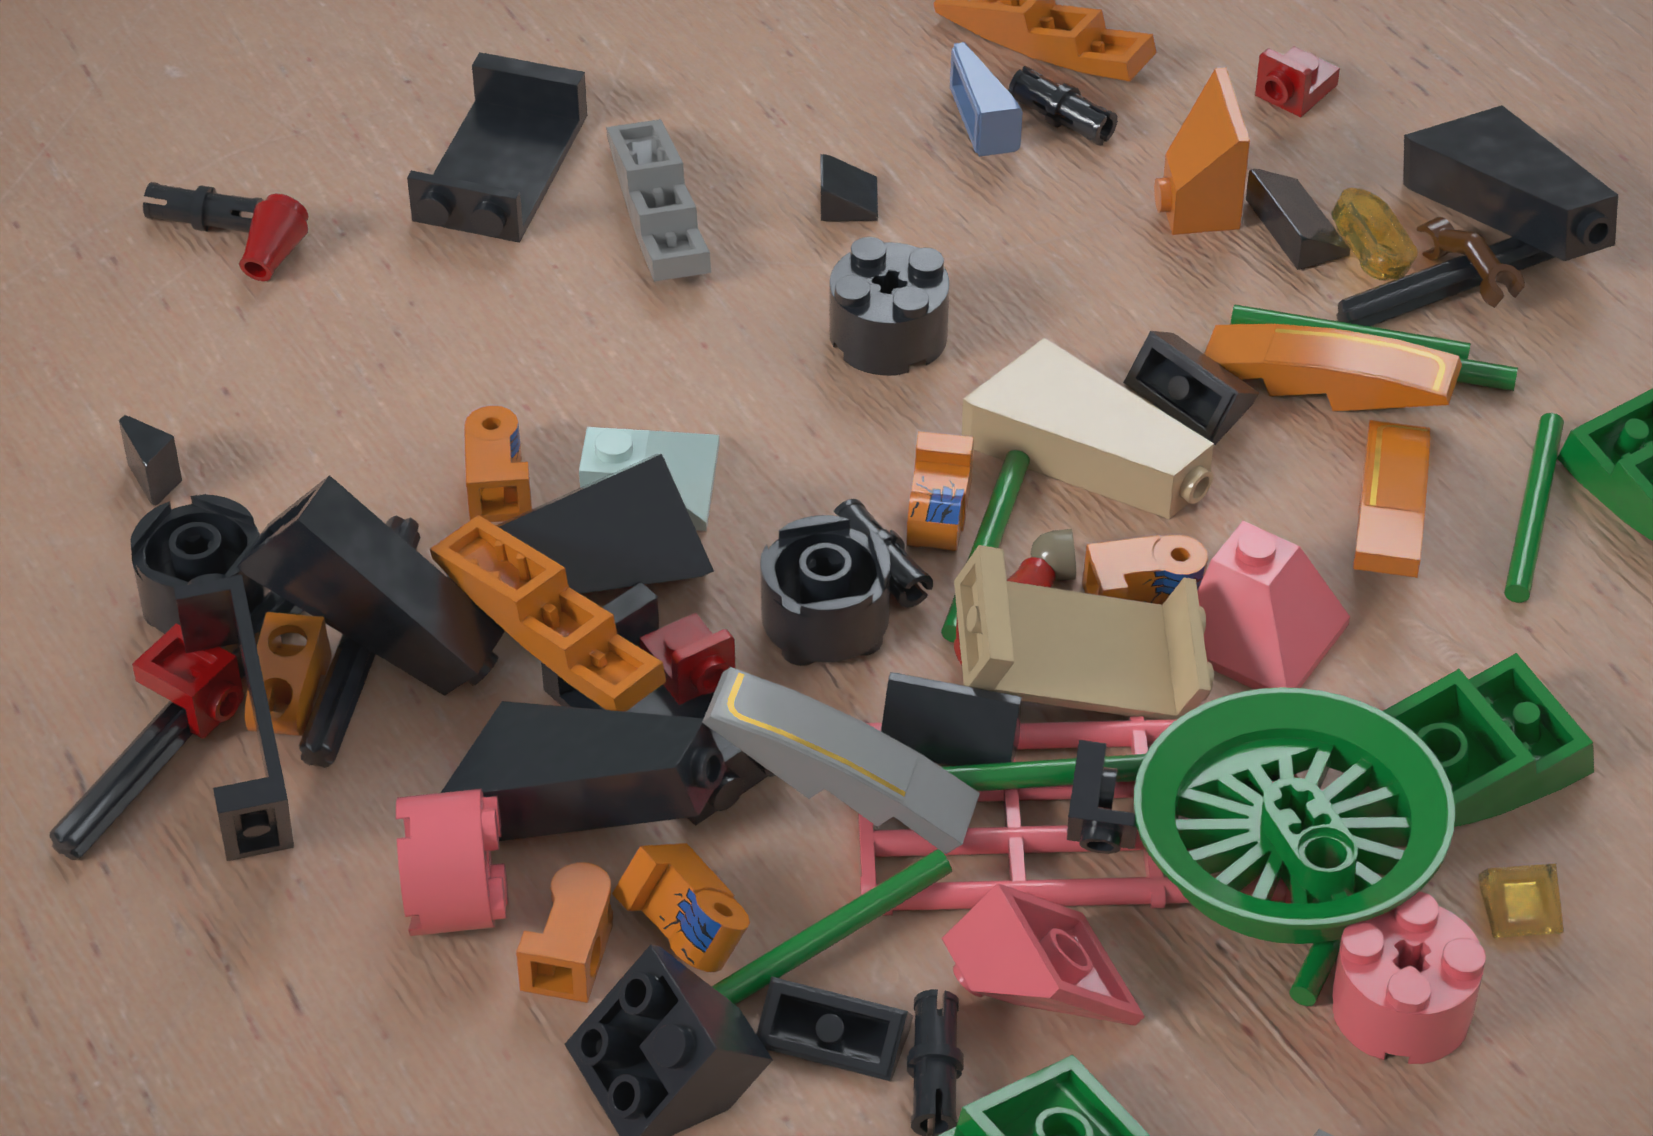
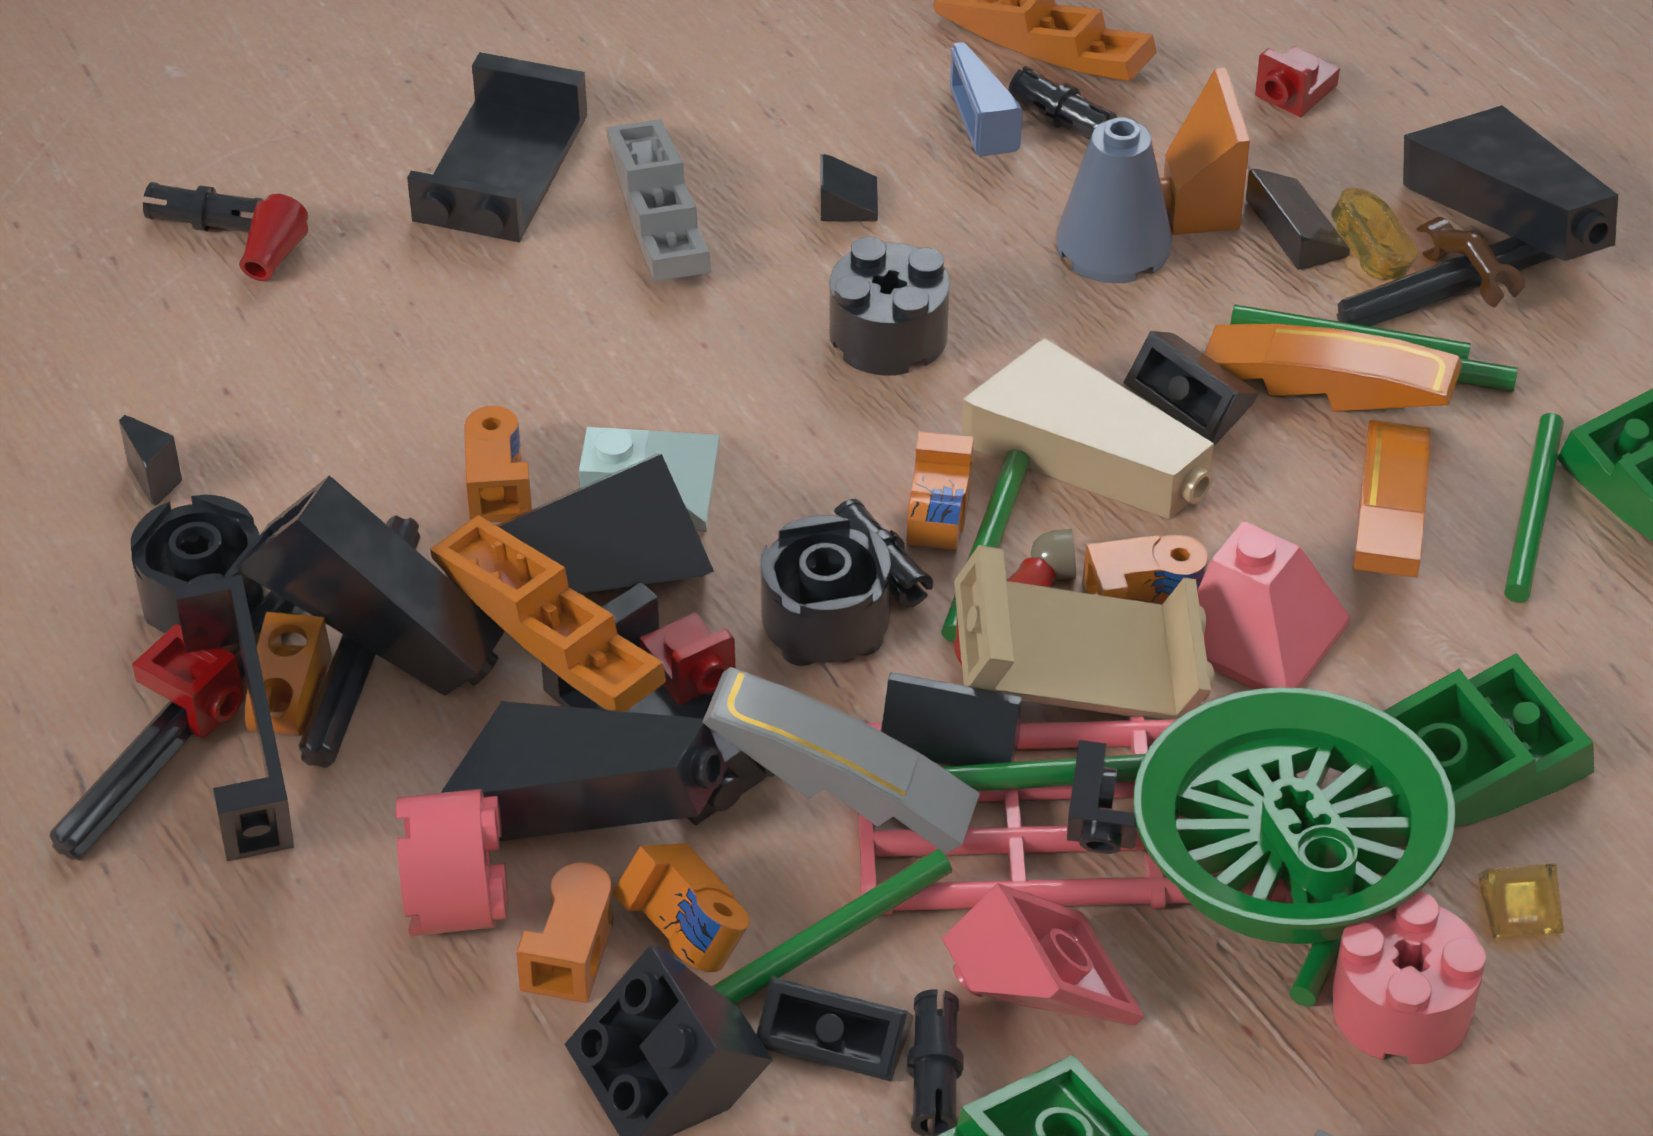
none -> sand blue cone [1056,117,1172,283]

